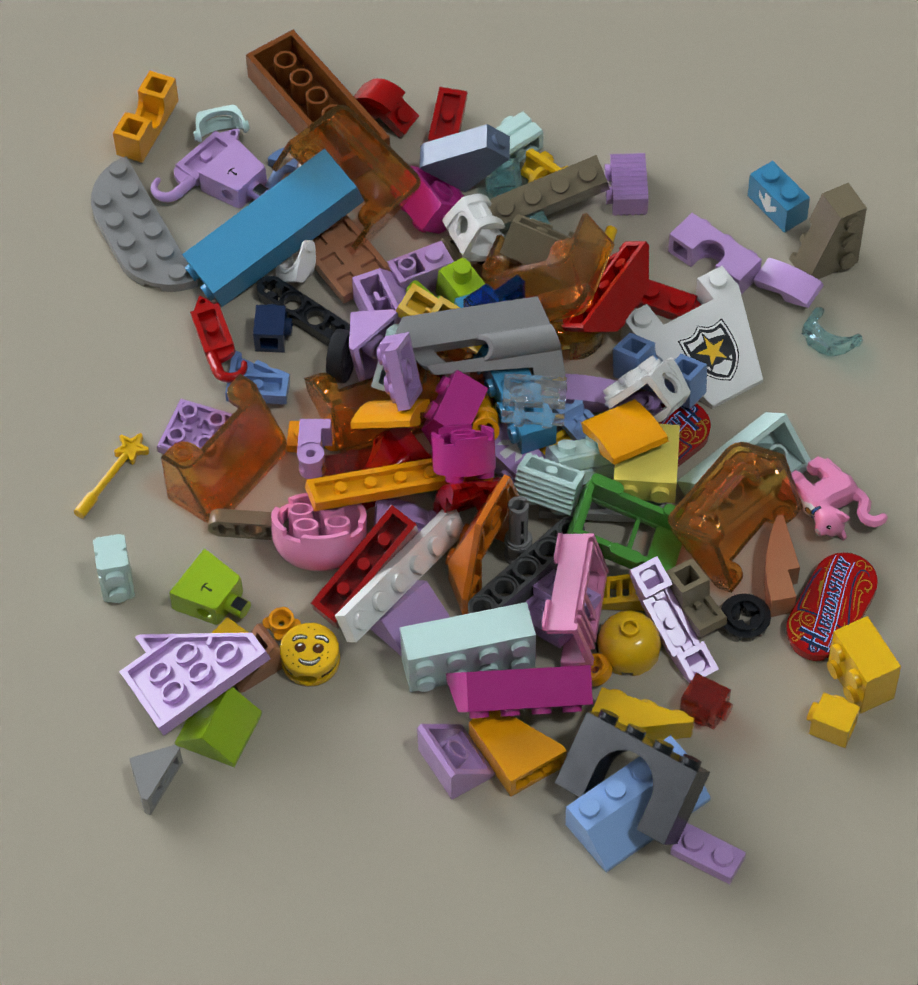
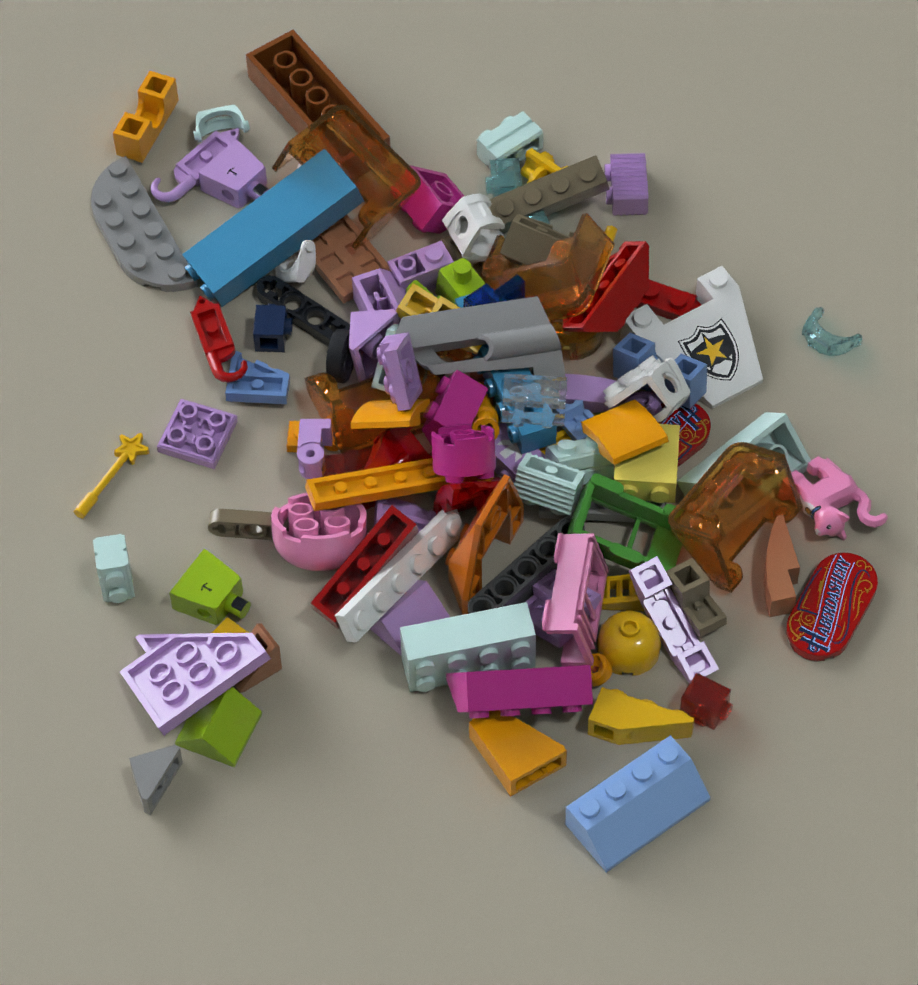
clear orange windscreen [161,374,287,523] -> none
light orange plate [263,607,301,641] -> none
medium blue bar [265,147,298,189] -> none
yellow head [280,623,340,686] -> none
red brick [354,78,419,137] -> none
lavender slope [417,724,495,800] -> none
sand blue slope [419,124,510,192] -> none
red plate [428,87,468,142] -> none
light grey pin [504,496,533,564] -> none
black arch [555,709,710,845] -> none
lavender arch [668,213,762,295] -> none
lavender plate [670,823,746,885] -> none
black gear [721,593,771,641] -> none
dark azure brick [748,160,810,233] -> none
lavender slope [753,258,824,308] -> none
dark tan wedge [789,183,867,279] -> none
yellow brick [806,692,860,748] -> none
yellow brick [827,616,901,714] -> none

